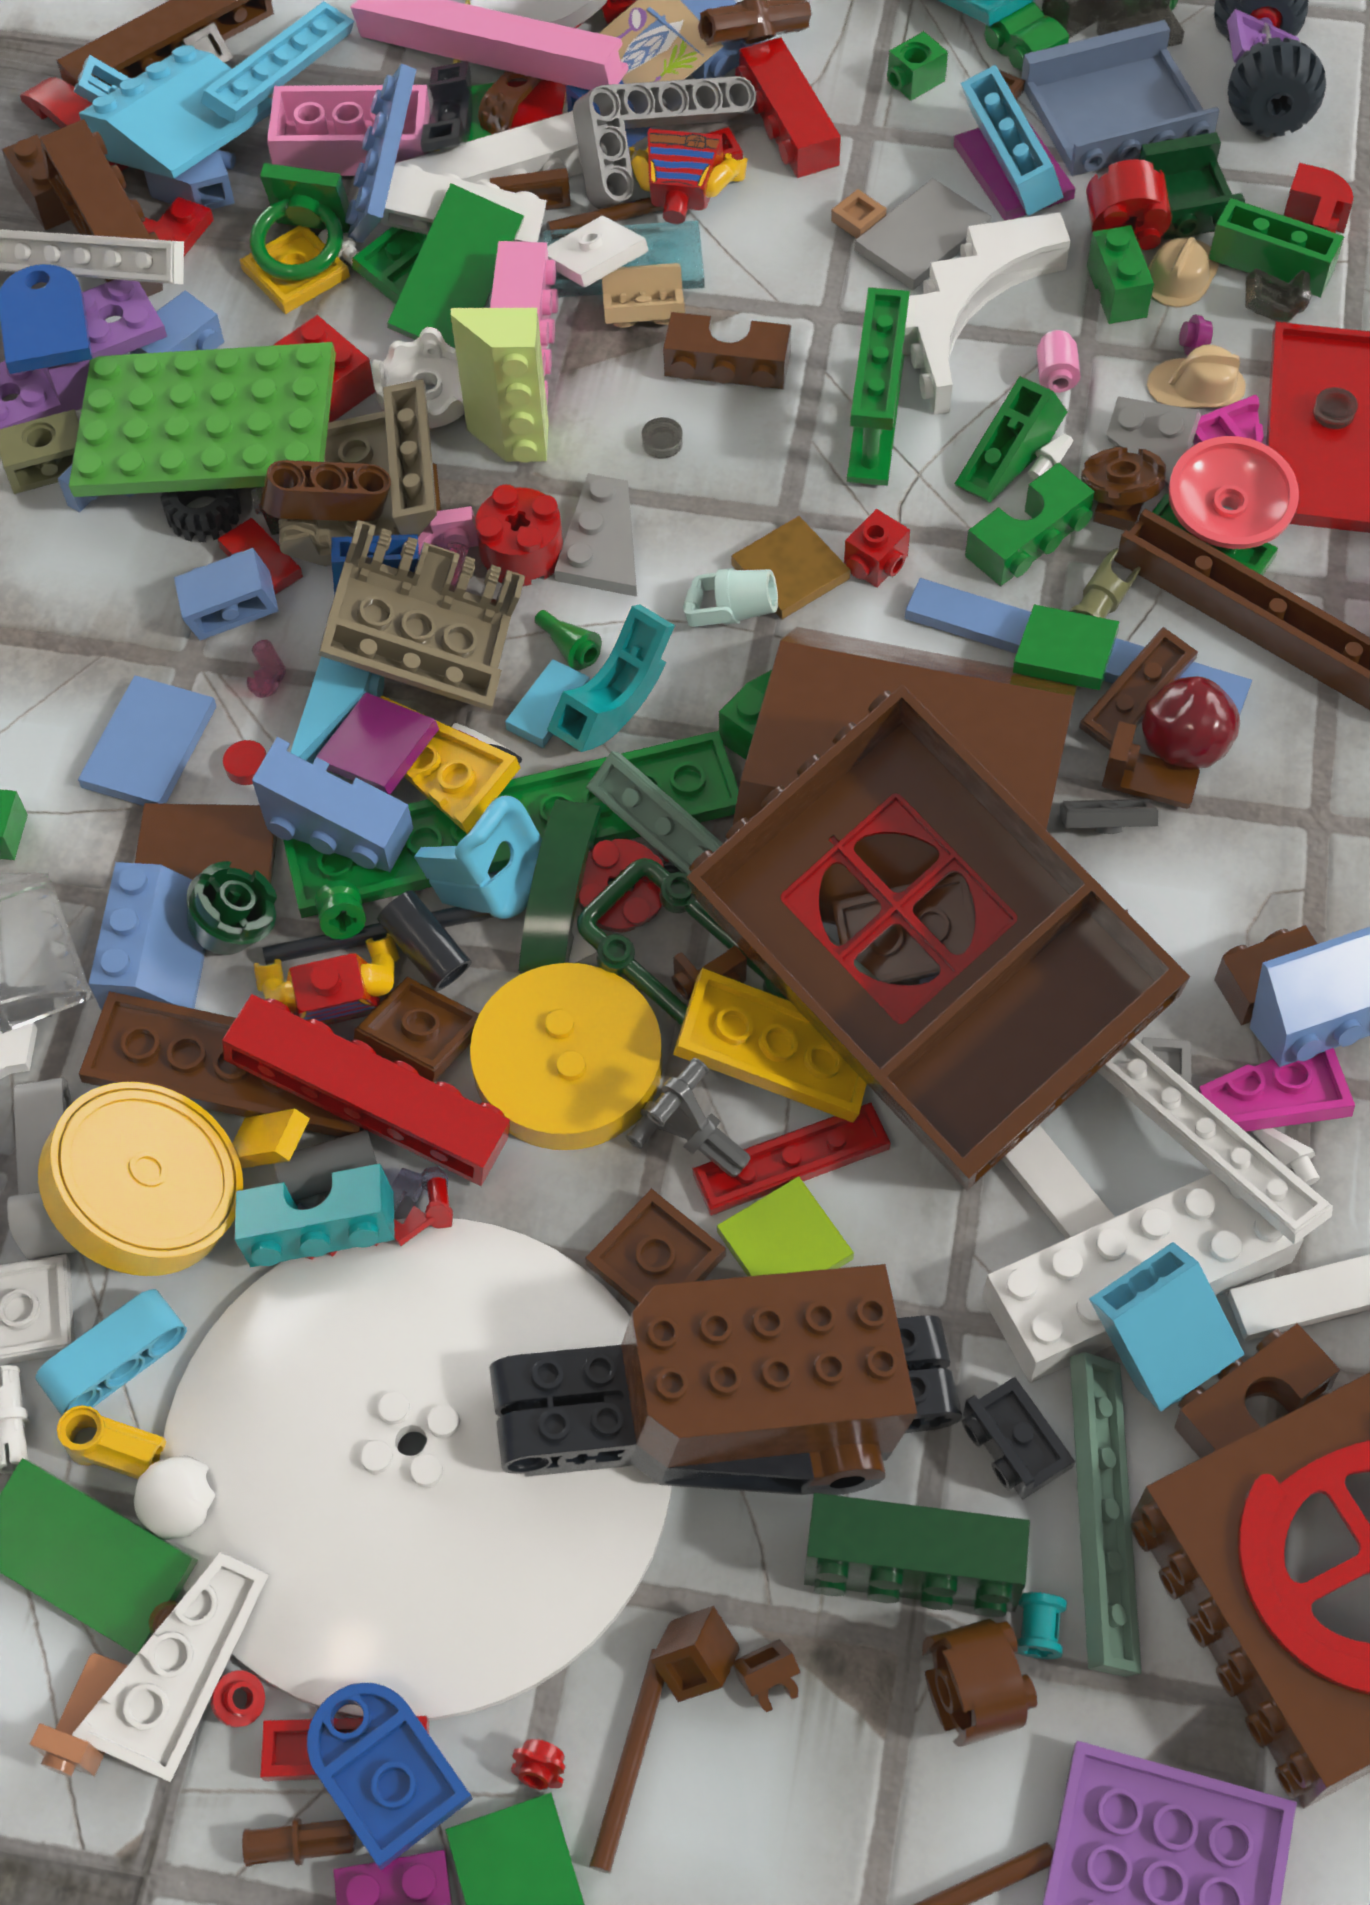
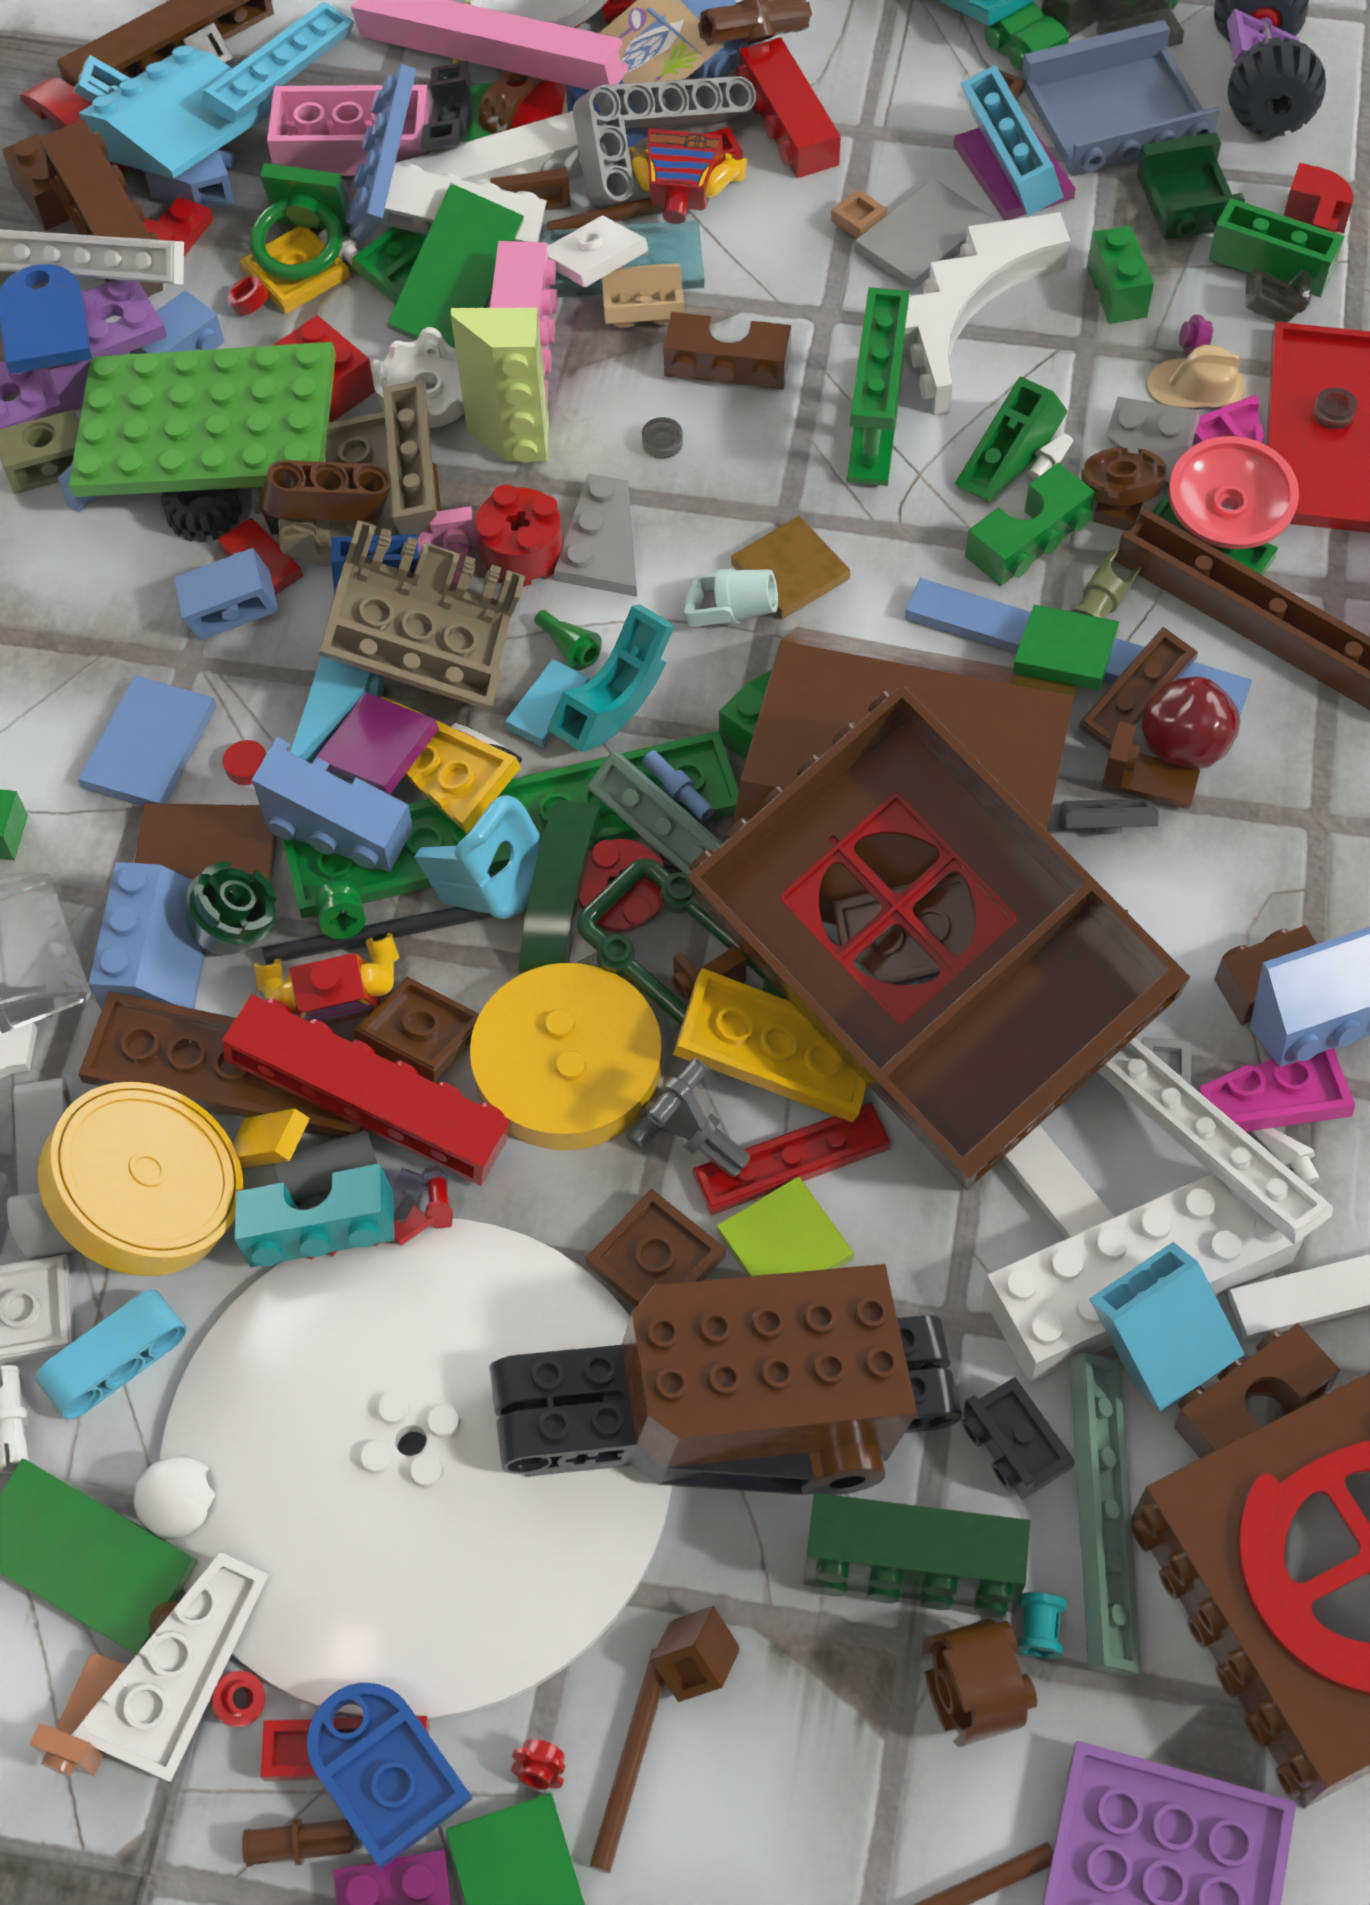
yellow piece [57,1405,166,1479] -> none
clear pink arm [246,639,286,698] -> none
black pin [377,890,472,991] -> none
reddish brown tile [733,1639,801,1712] -> none
red brick [844,508,910,588] -> none
green brick [887,31,948,101] -> none
bright pink brick [1037,330,1080,393] -> none
red brick [1086,159,1172,250] -> none
tan piece [1148,237,1219,308] -> none
none -> red tile [227,276,268,316]
none -> medium blue bar [642,750,715,822]

